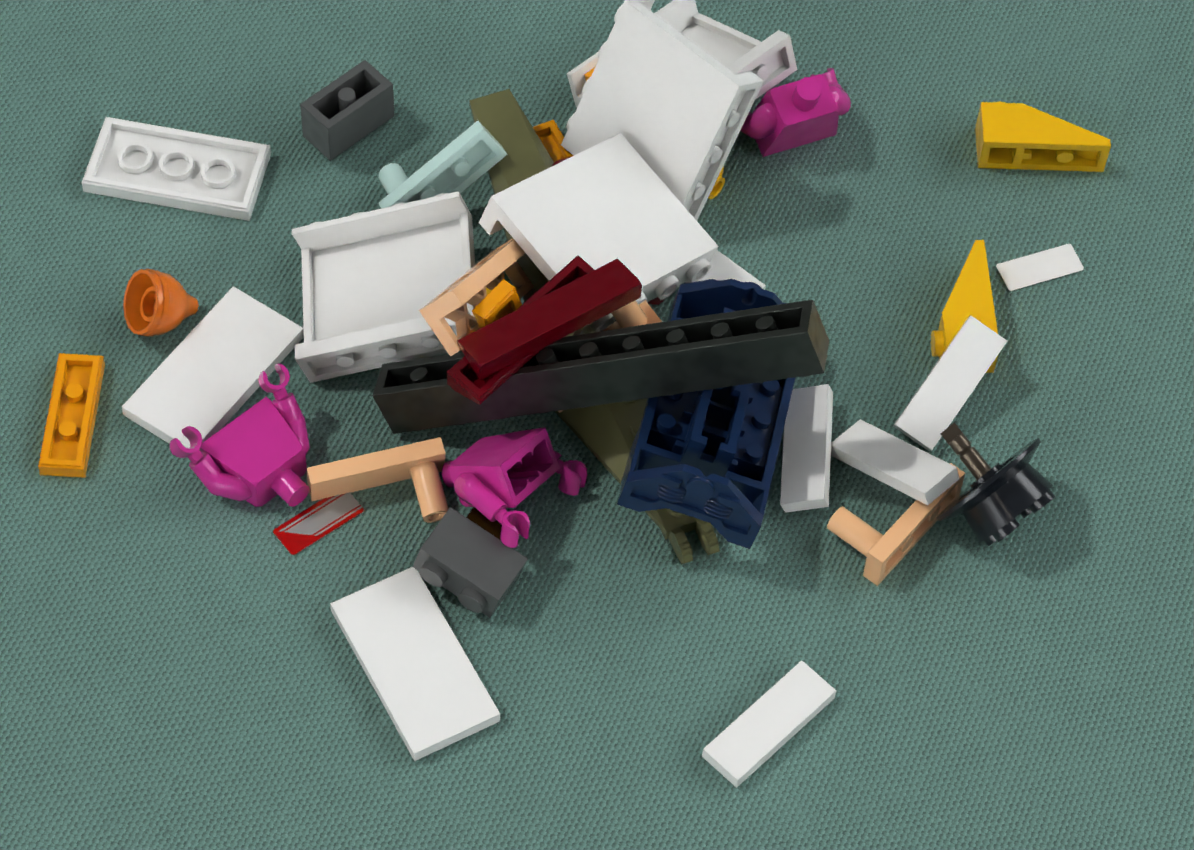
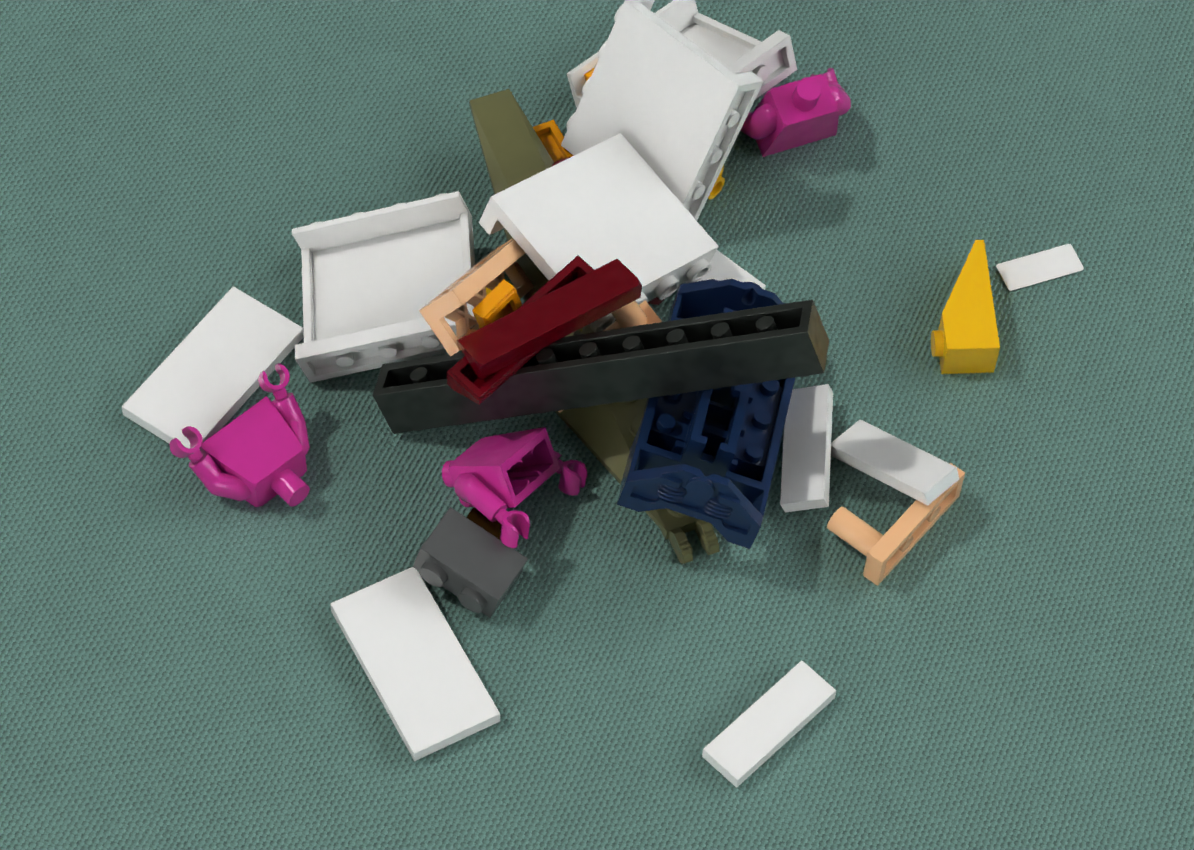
light orange tile [38,353,105,478] -> none
white tile [82,117,271,221] -> none
orange helmet [123,269,199,337] -> none
sticker [273,492,364,555] -> none
dark grey brick [300,60,395,161] -> none
light nougat piece [307,437,449,523] -> none
light aqua piece [378,121,508,209] -> none
white tile [893,315,1007,452] -> none
black piece [936,423,1055,546] -> none
yellow slope [975,101,1111,172] -> none

